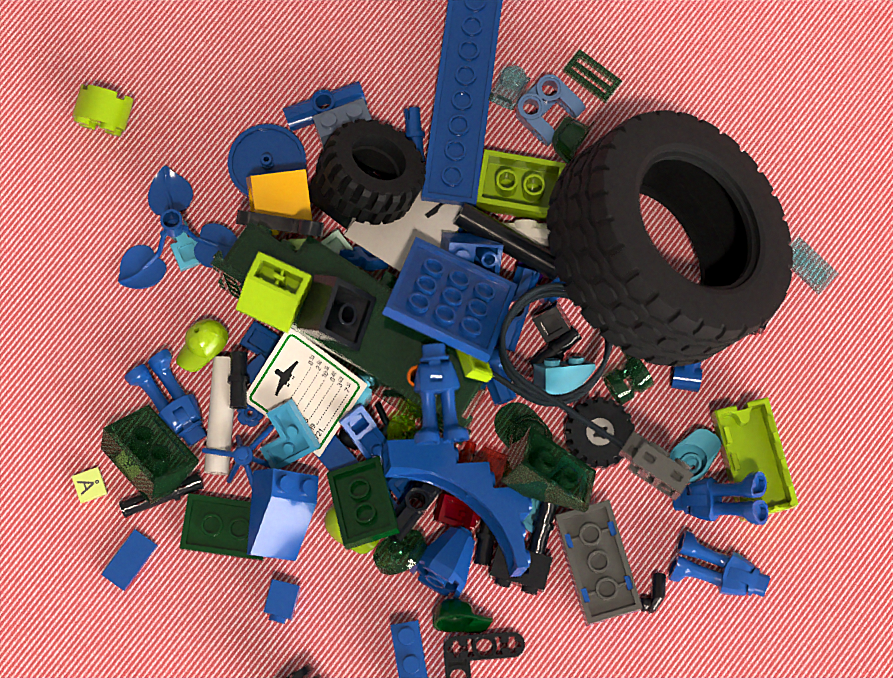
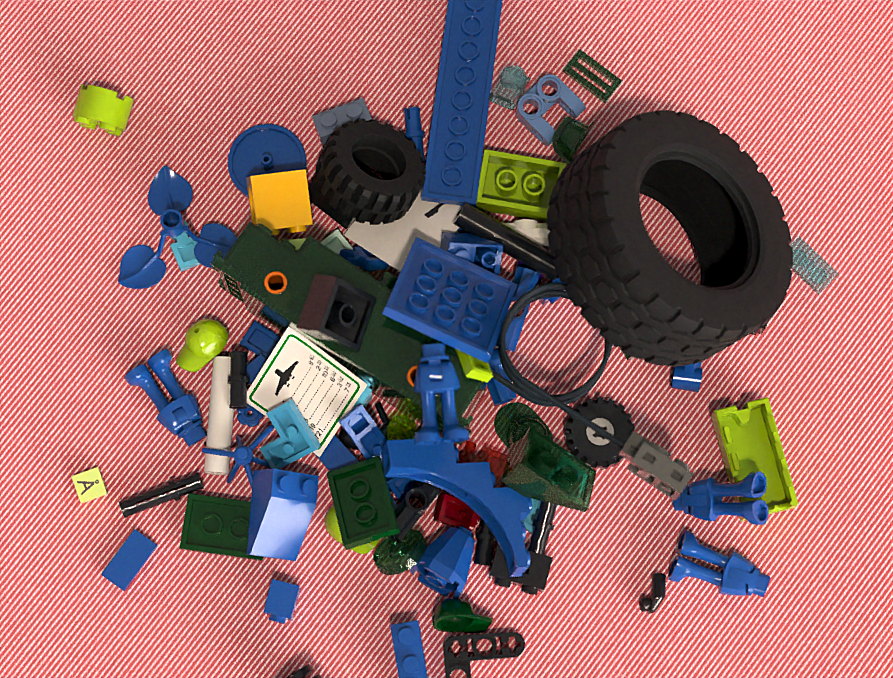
clear green slope [100,404,199,505] -> none
black beam [236,210,324,237] -> none
lime slope [236,252,313,334] -> none
blue piece [283,81,367,132] -> none
black pin [529,326,582,366] -> none
black brick [532,301,571,343] -> none
medium azure slope [533,356,595,394] -> none
dark grey piece [555,500,642,627] -> none
clear green wheel [602,357,654,405] -> none
medium azure cap [669,429,721,483] -> none

